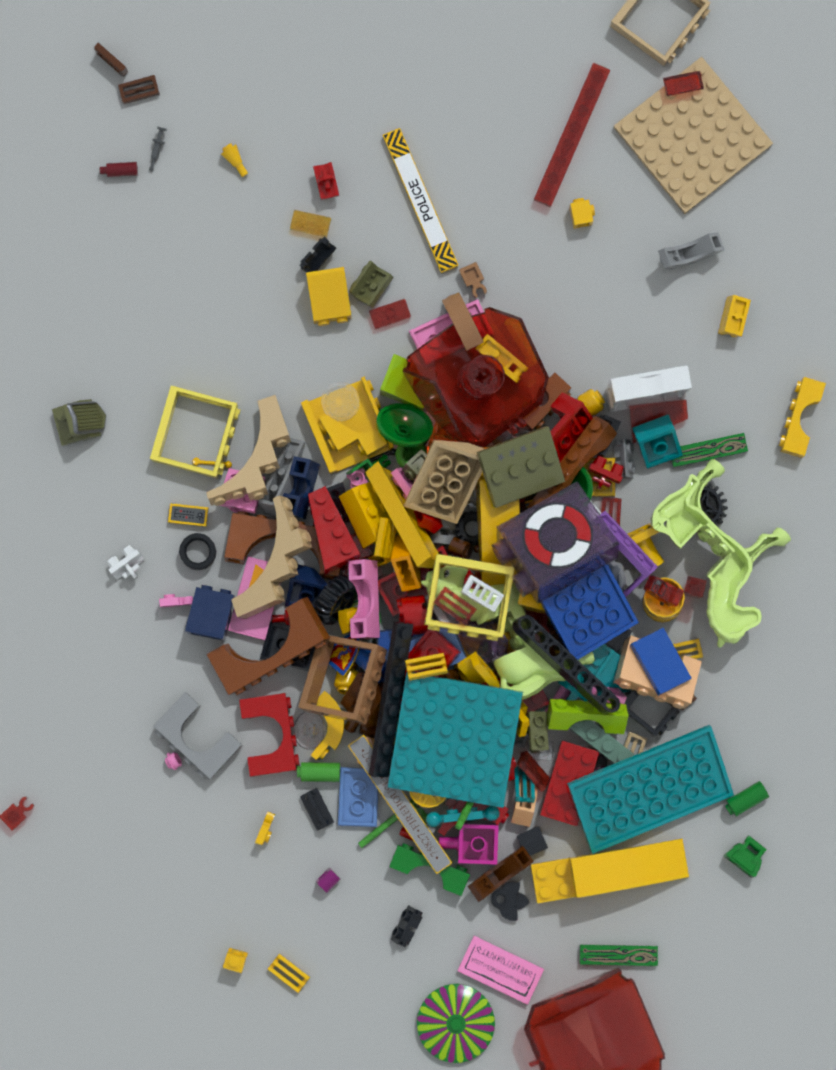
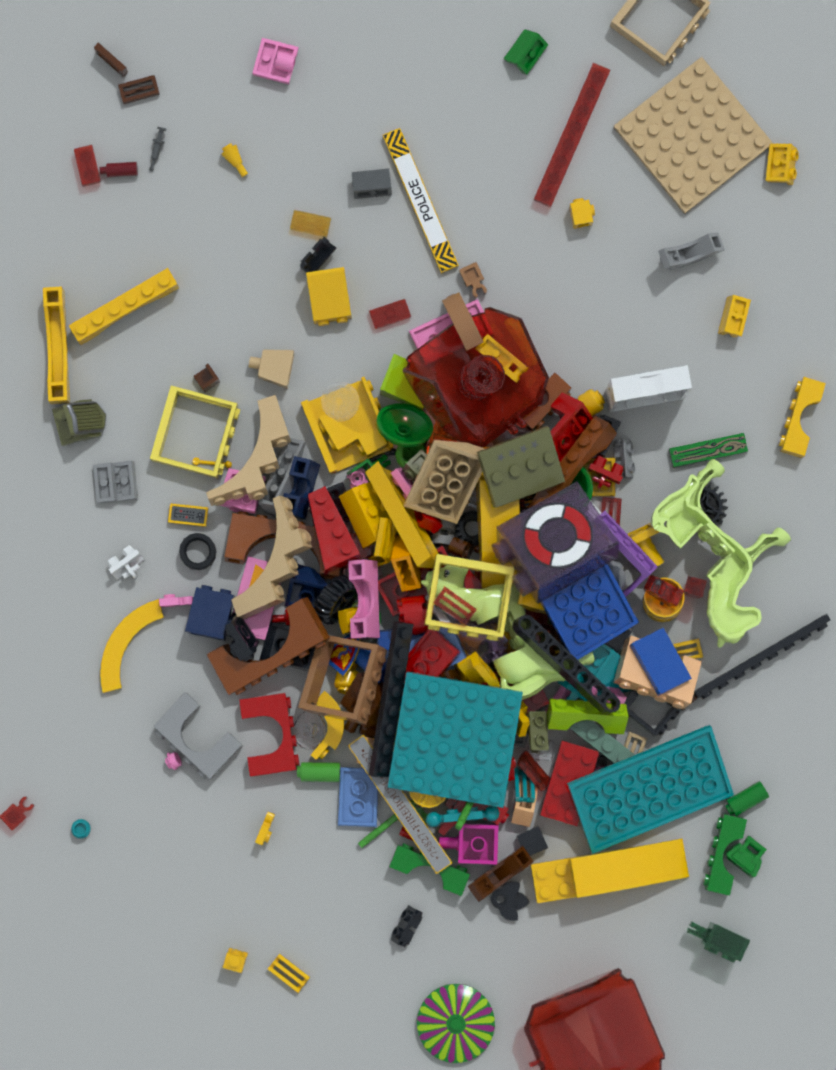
black hinge [300,788,334,831] -> none
red hips [313,162,339,200] -> none
magenta brick [316,868,341,893] -> none
olive bracket [349,261,394,308] -> none
yellow tile [405,653,448,681] -> none
bright pink tile [457,935,544,1005] -> none
white slope [460,575,504,612] -> none
tile [579,944,658,966] -> none
clear red wing [629,399,688,444] -> none
teal slope [632,415,683,469] -> none
clear red tile [663,71,704,96] -> none
none -> yellow arch [43,286,70,405]
none -> yellow arch [68,268,179,345]
none -> teal plate [71,819,91,839]
none -> clear red plate [74,145,101,187]
none -> light grey slope [93,461,138,503]
none -> yellow tile [100,599,164,693]
none -> reddish brown panel [193,364,220,393]
none -> black plate [225,612,259,662]
none -> tan torso [248,350,295,389]
none -> bright pink plate [252,38,299,85]
none -> dark grey hinge [352,168,392,199]
none -> green panel [504,29,549,75]
none -> clear green brick [686,921,750,963]
none -> black plate [694,614,831,699]
none -> green arch [703,814,747,896]
none -> yellow bracket [766,144,799,185]

